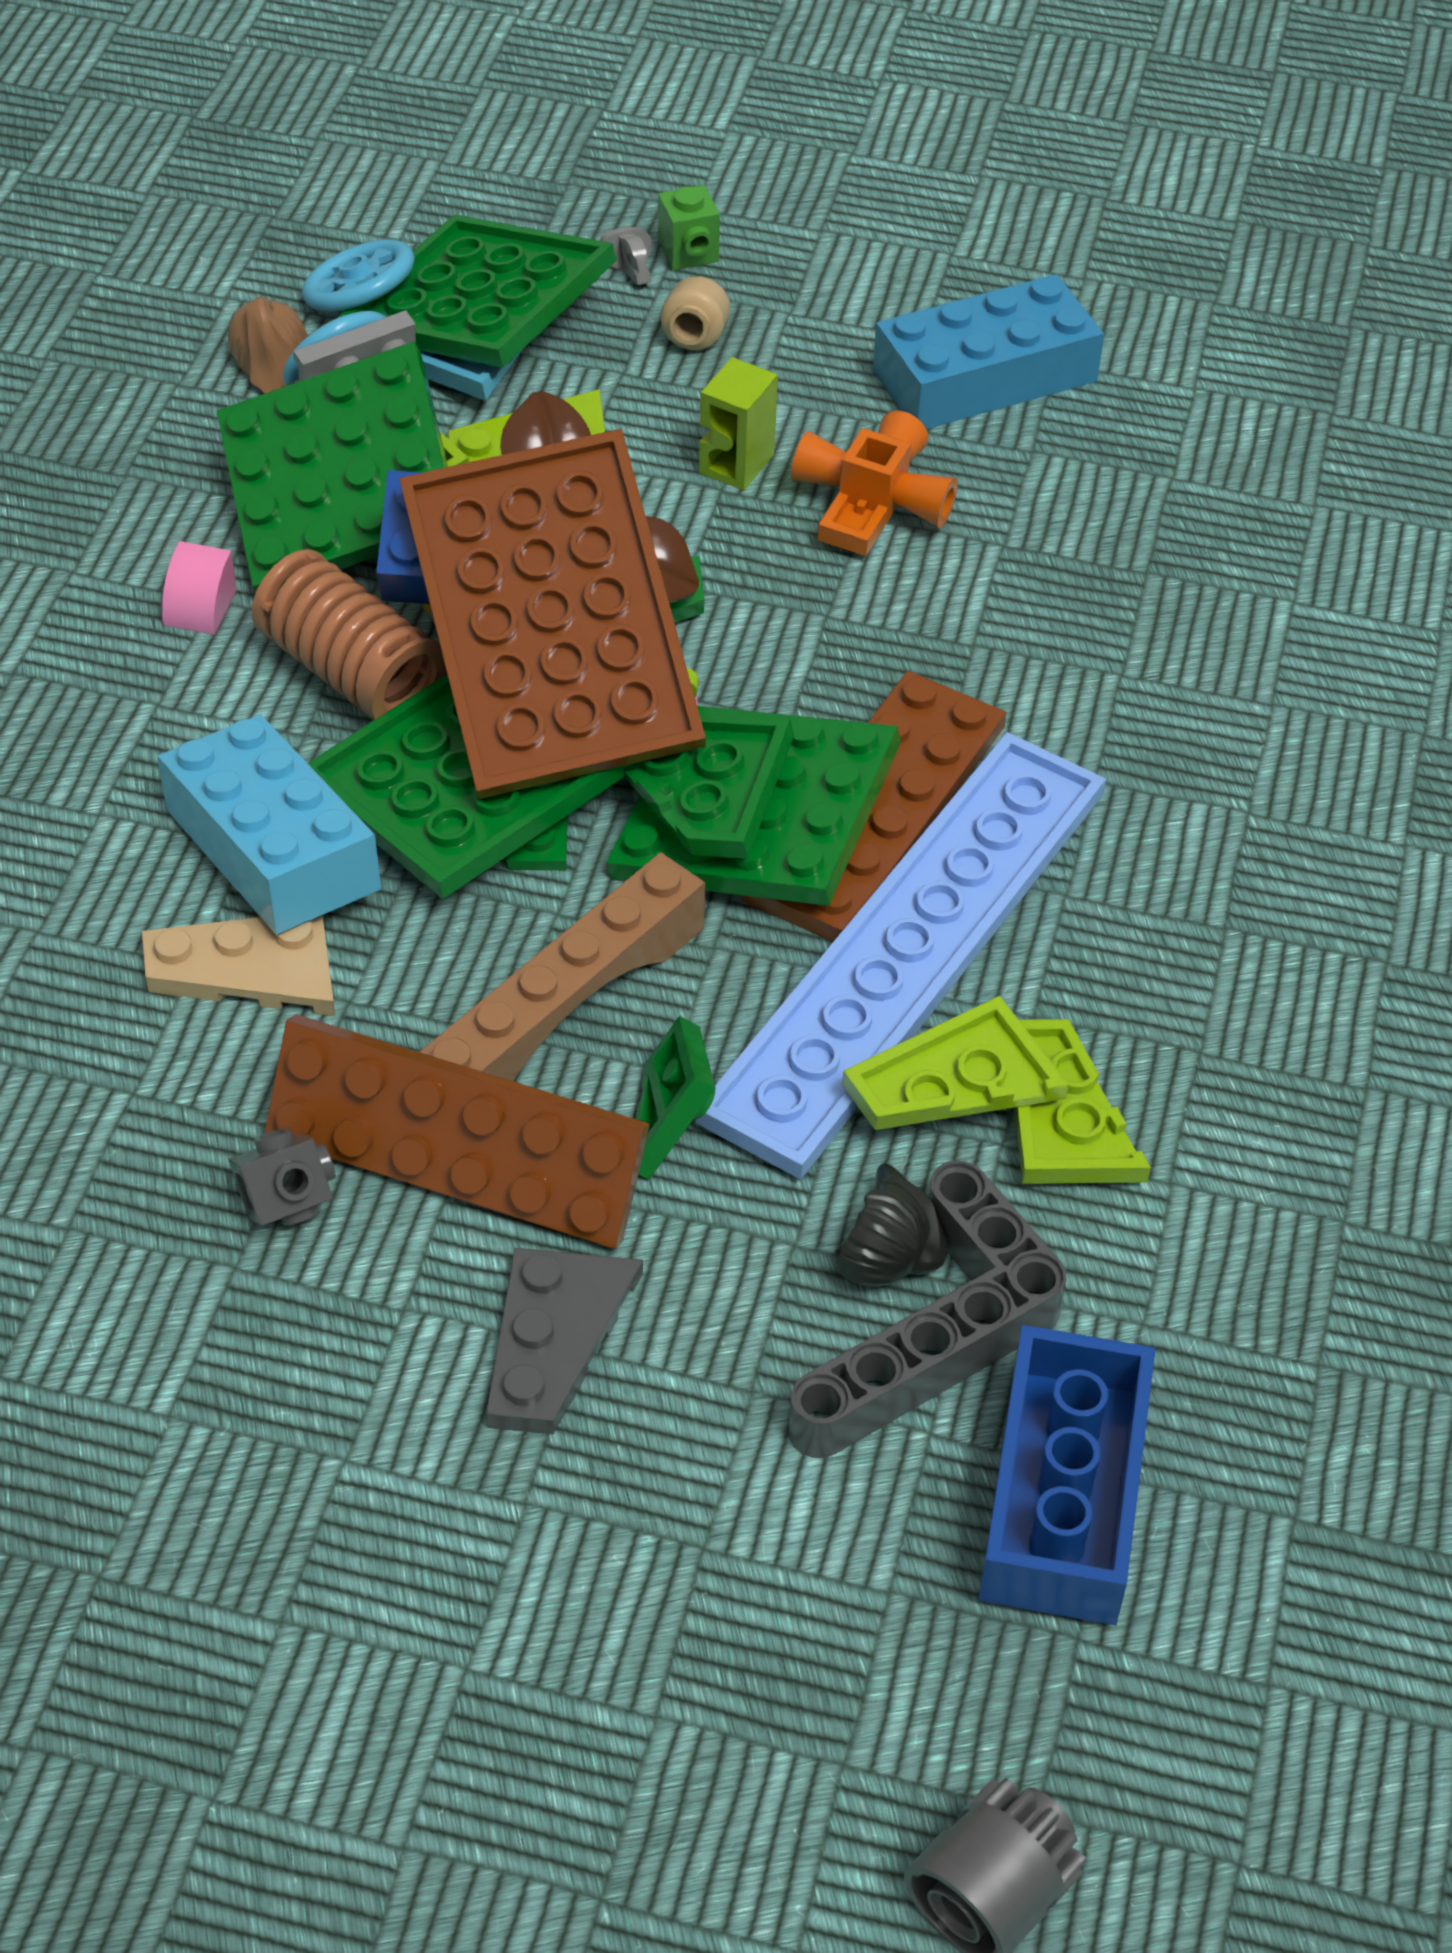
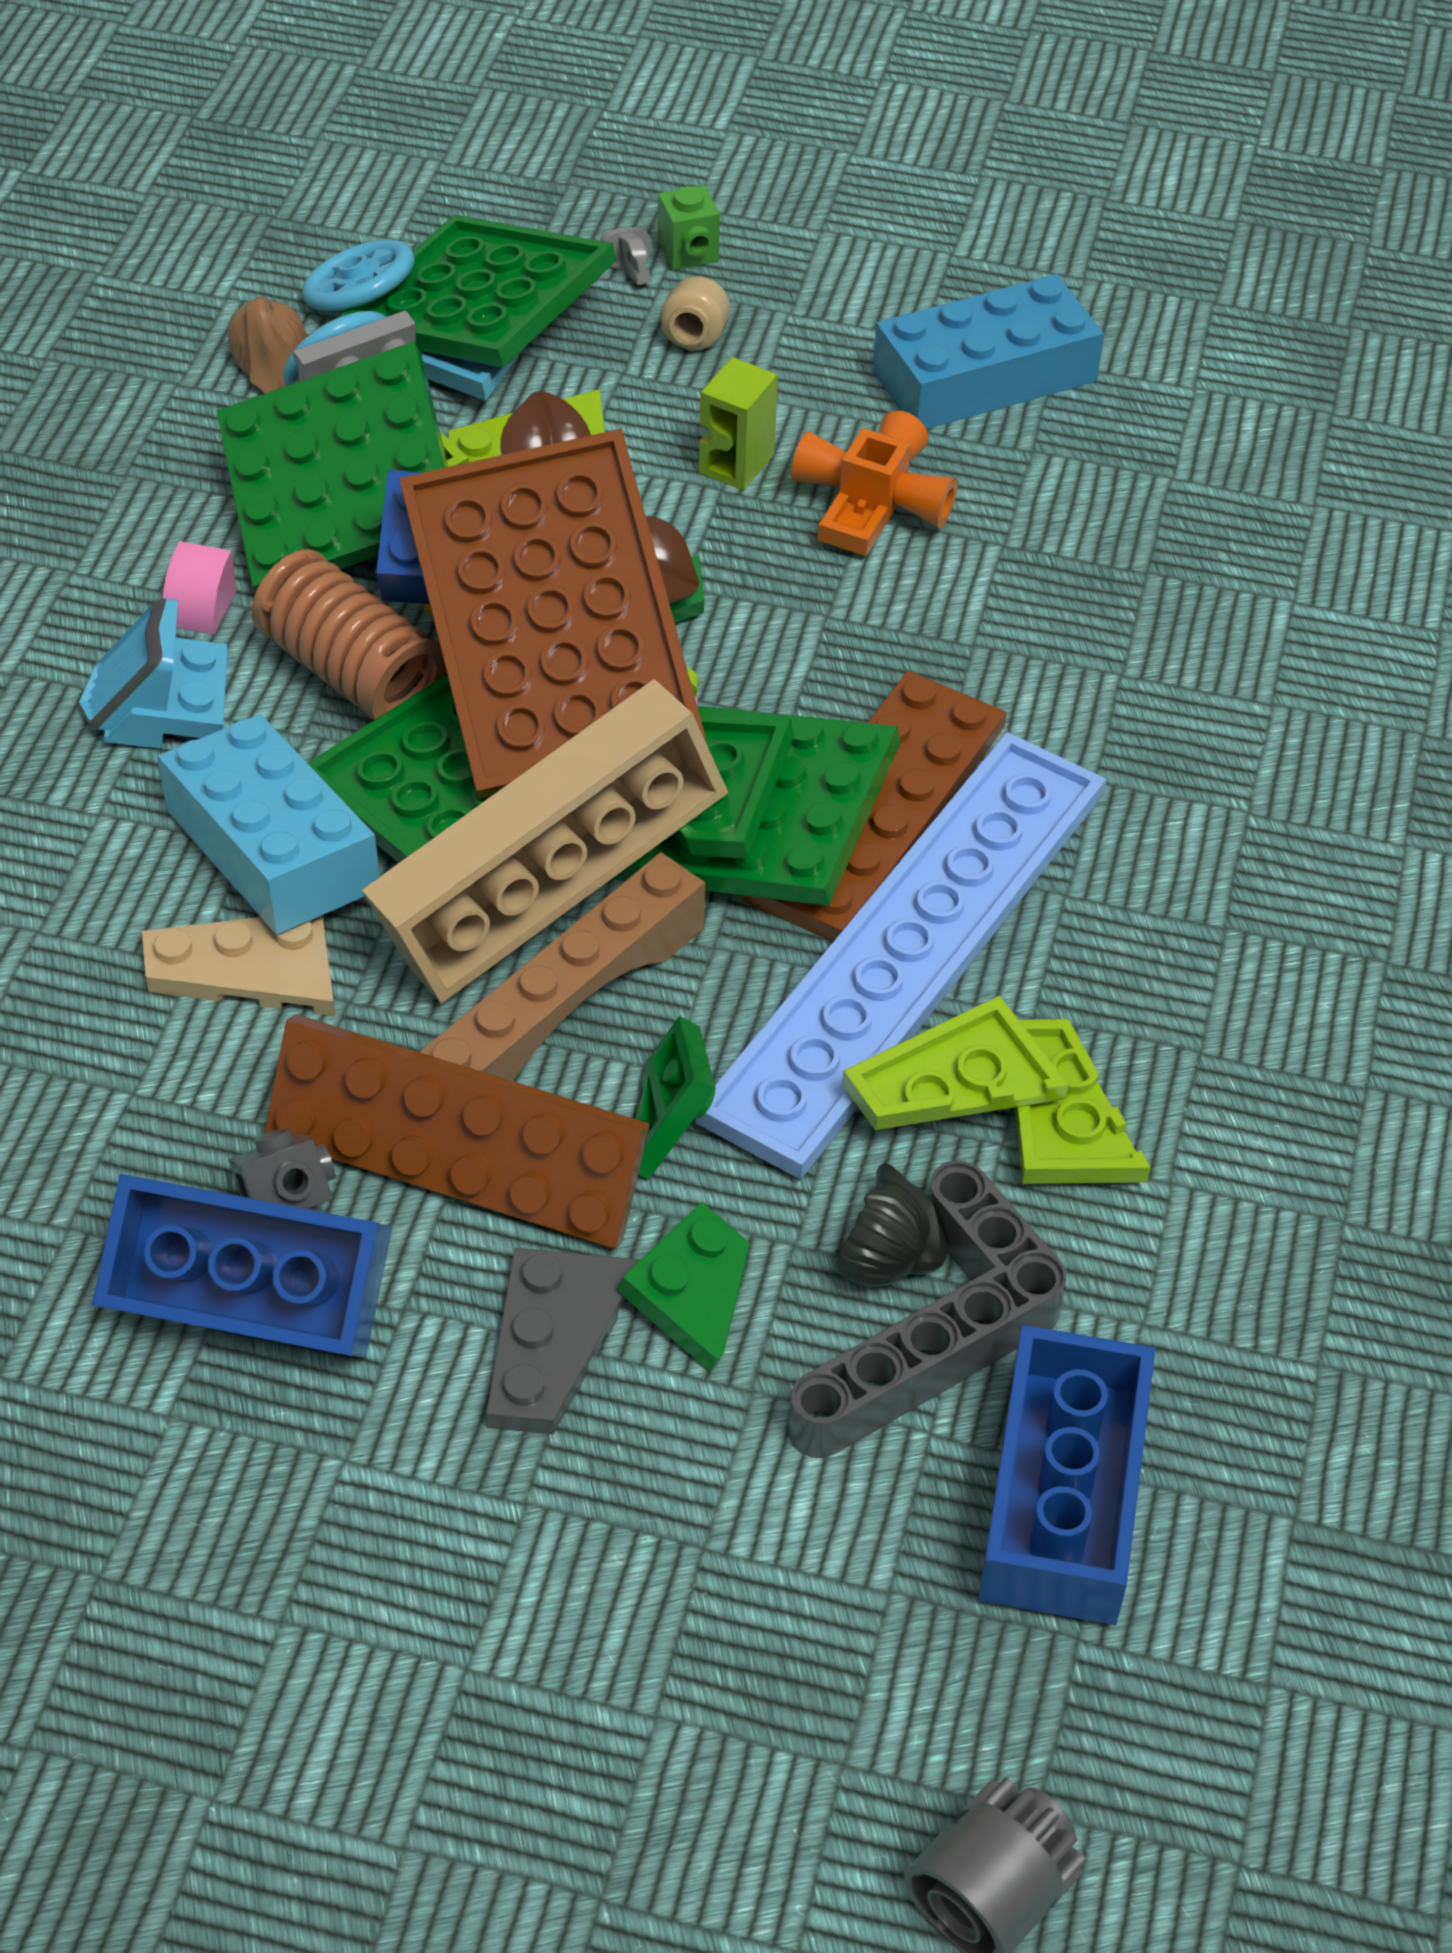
none -> medium azure piece [79,598,228,749]
none -> blue brick [92,1174,393,1357]
none -> tan brick [362,679,728,1004]
none -> green wing [616,1202,750,1372]

